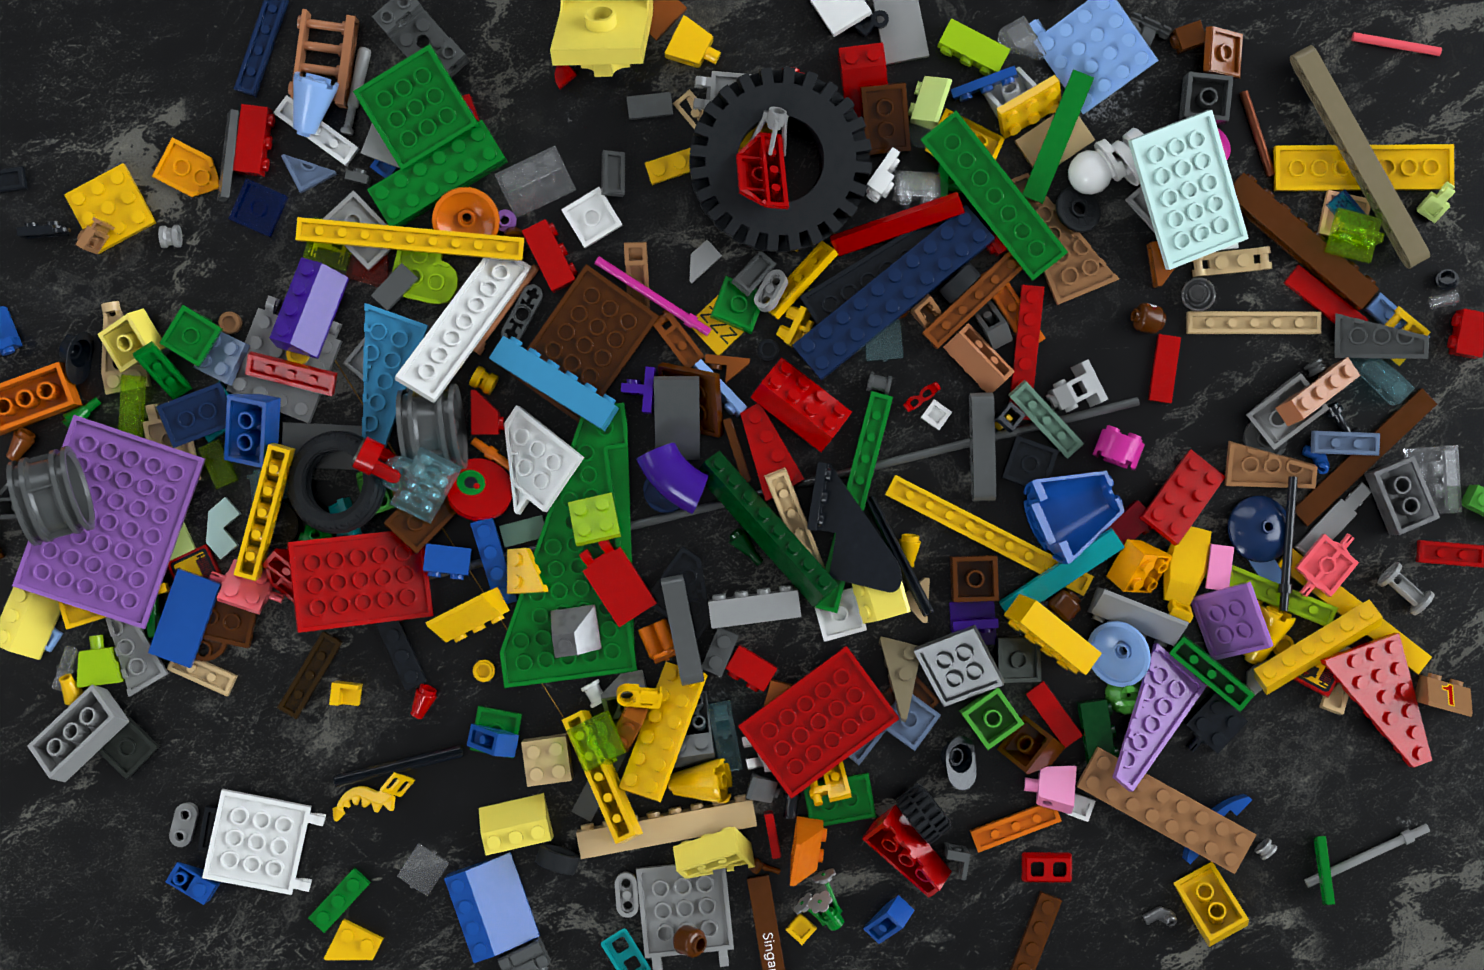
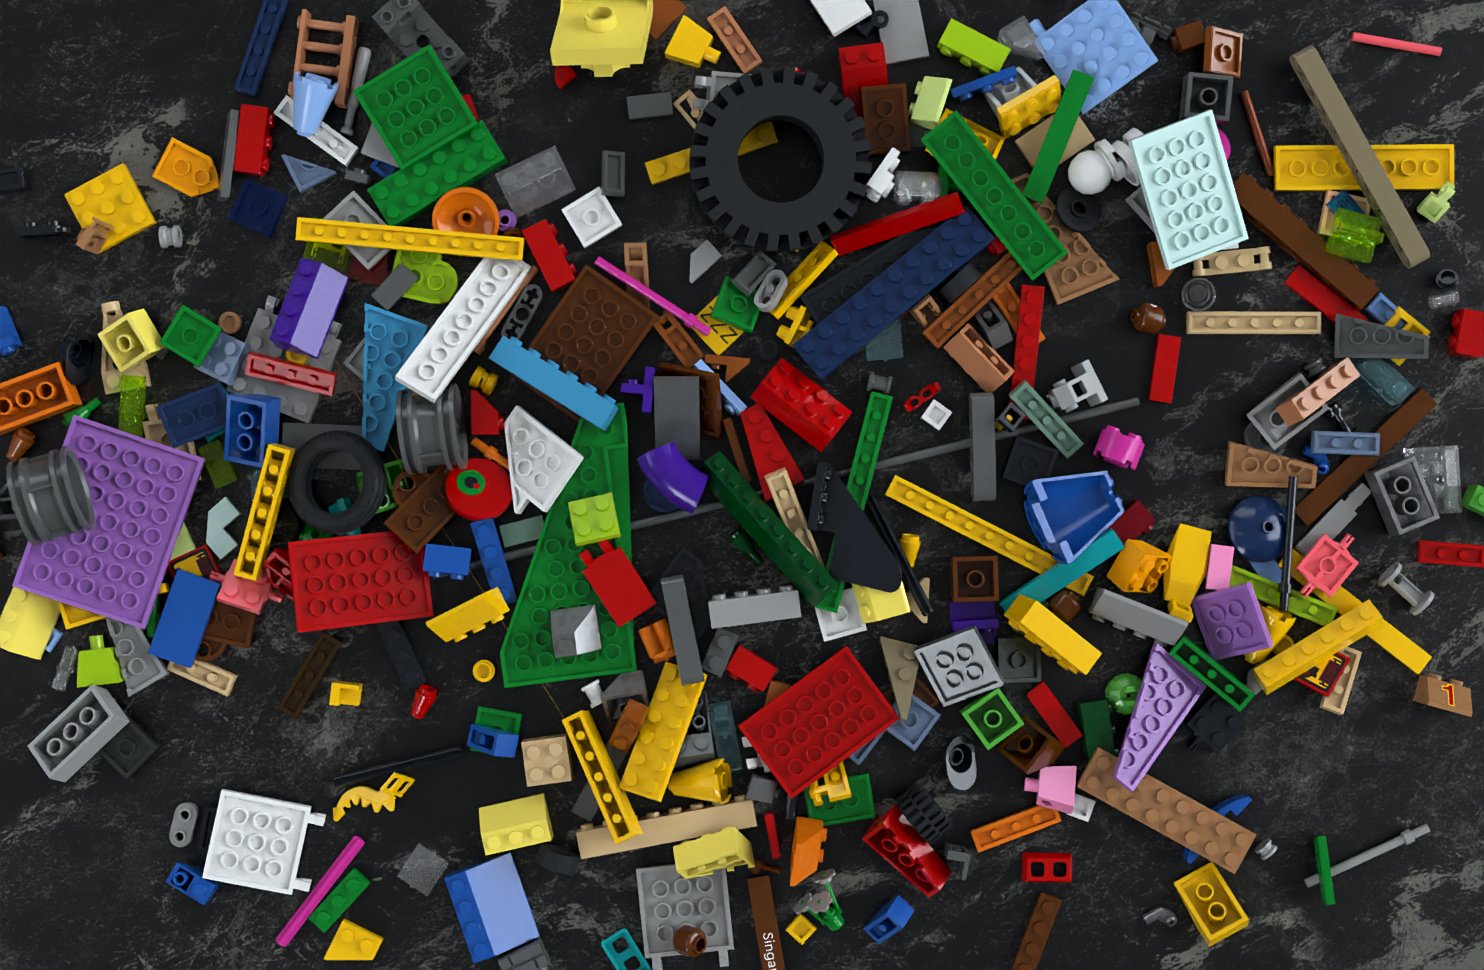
yellow cone [59,674,84,706] -> none
green tile [133,341,192,400] -> none
clear light blue plate [351,436,462,524] -> none
yellow wing [507,548,548,594] -> none
clear neon green bracket [567,711,626,772] -> none
light grey plate [615,871,639,918] -> none
yellow piece [616,683,663,709] -> none
red wedge [736,132,789,209] -> none
light grey plant [749,107,789,157] -> none
light blue dish [1088,621,1151,687] -> none
red plate [1140,449,1225,546] -> none
wing [1320,633,1432,768] -> none
none -> dark pink axle [276,836,365,947]
none -> nougat plate [707,6,763,74]

